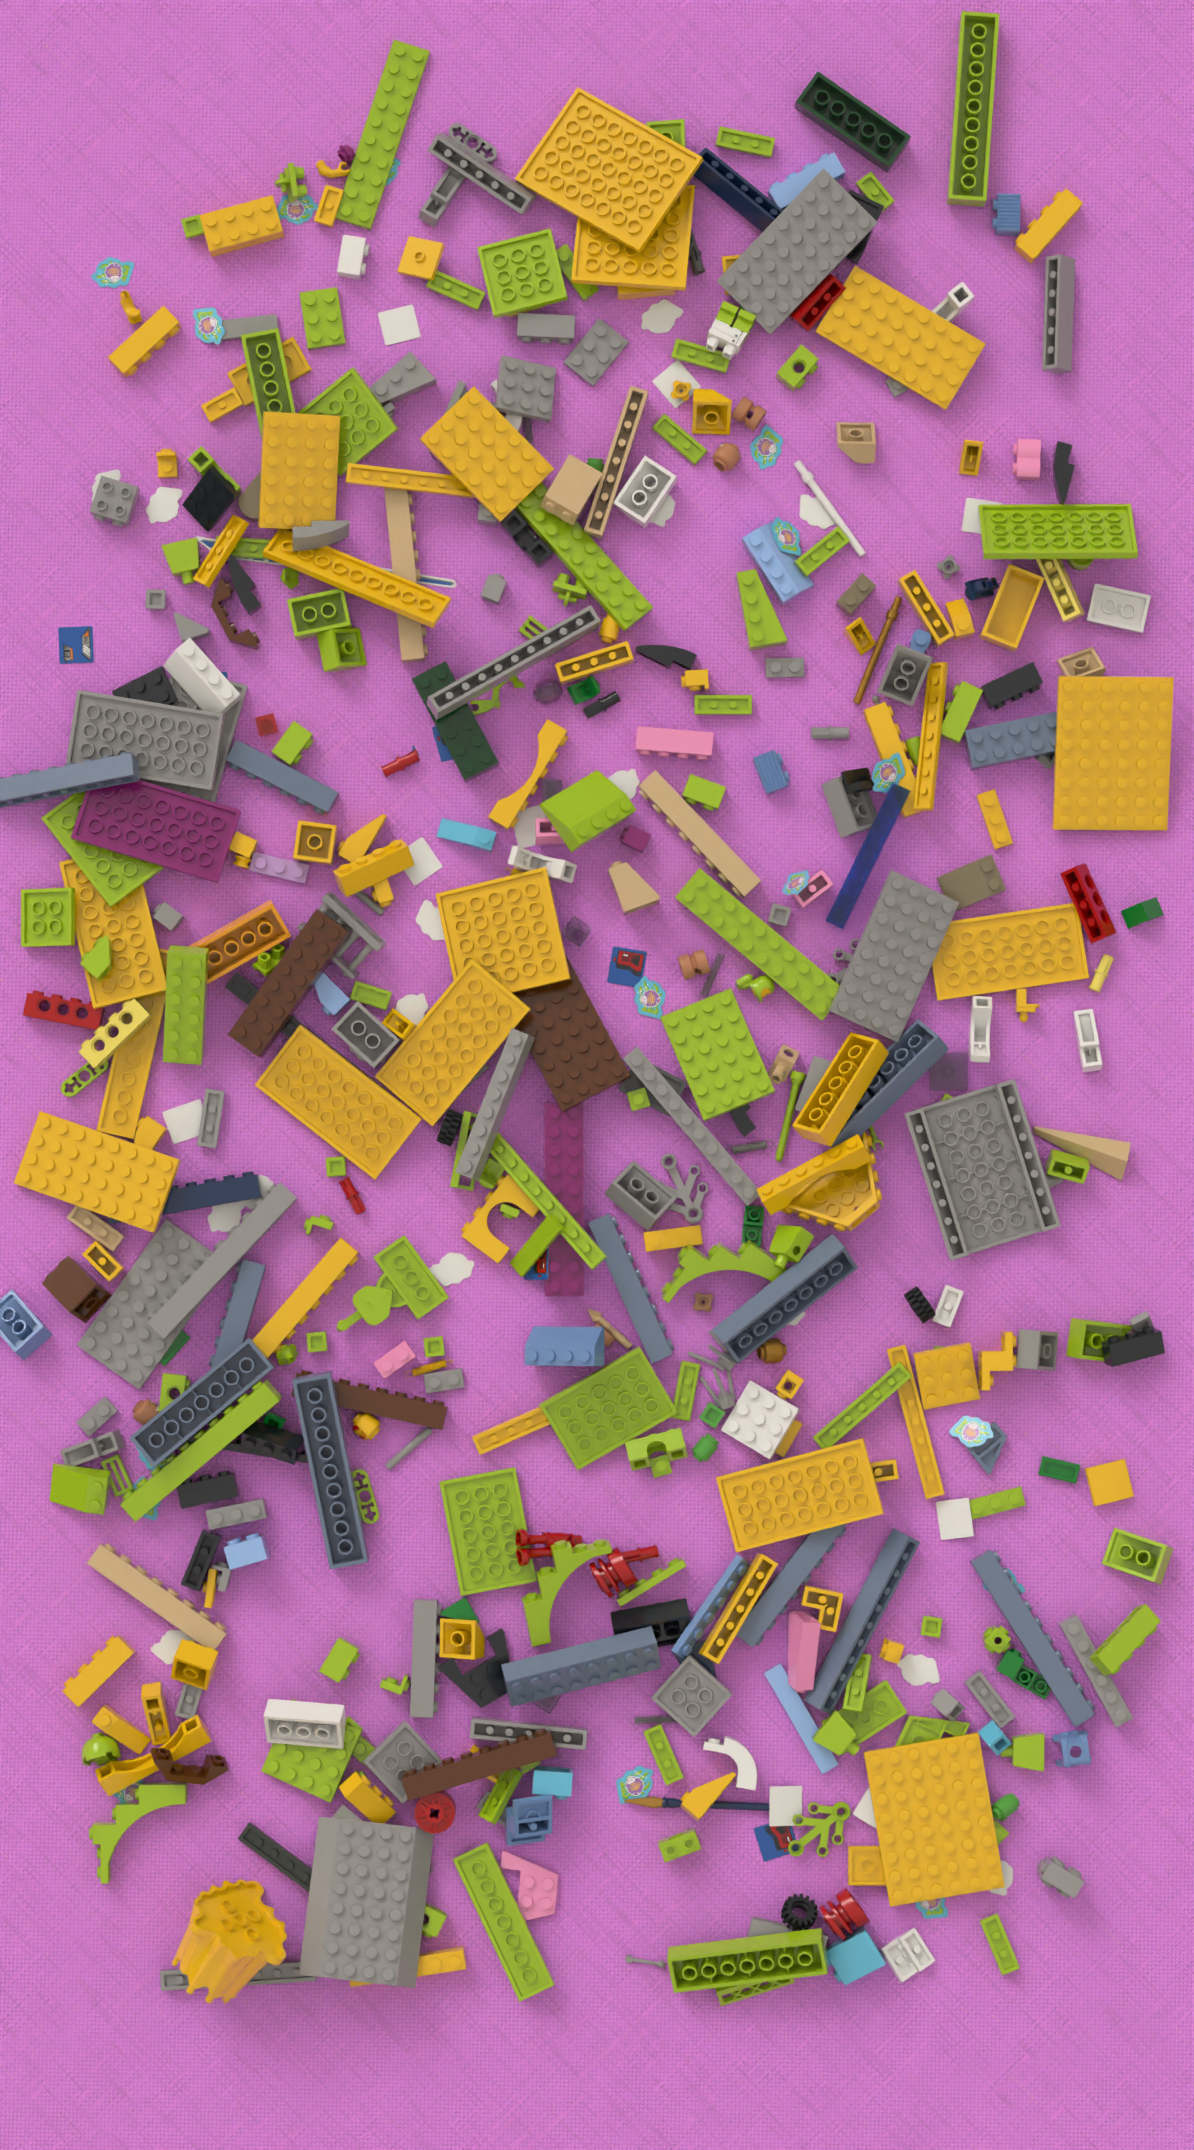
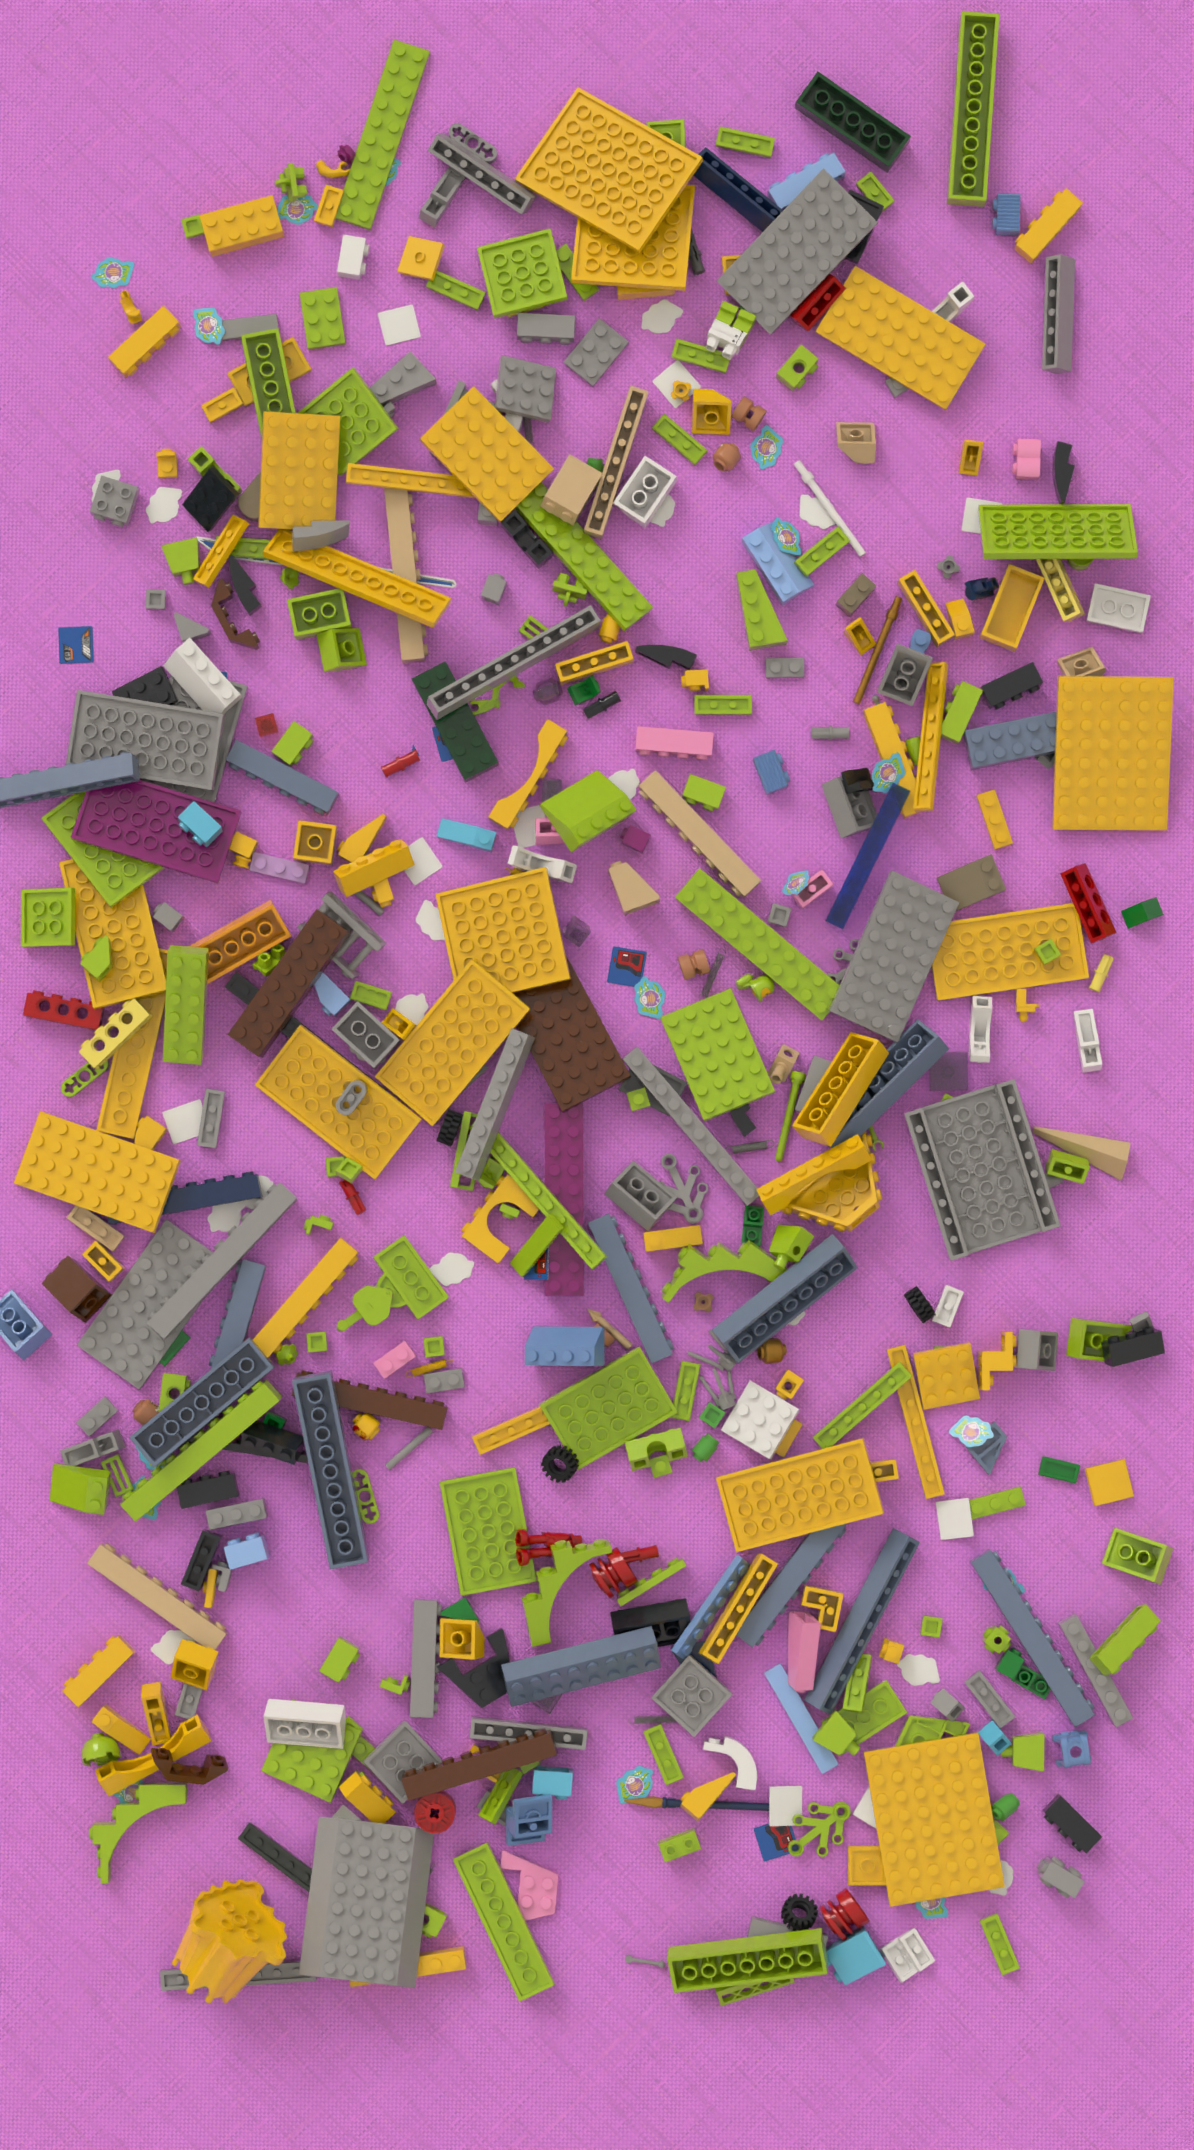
none -> medium azure brick [178,801,223,847]
none -> lime plate [335,1157,363,1183]
none -> light grey plate [336,1080,367,1115]
none -> black tyre [541,1445,579,1483]
none -> lime plate [1034,939,1061,965]
none -> black brick [1043,1793,1102,1853]

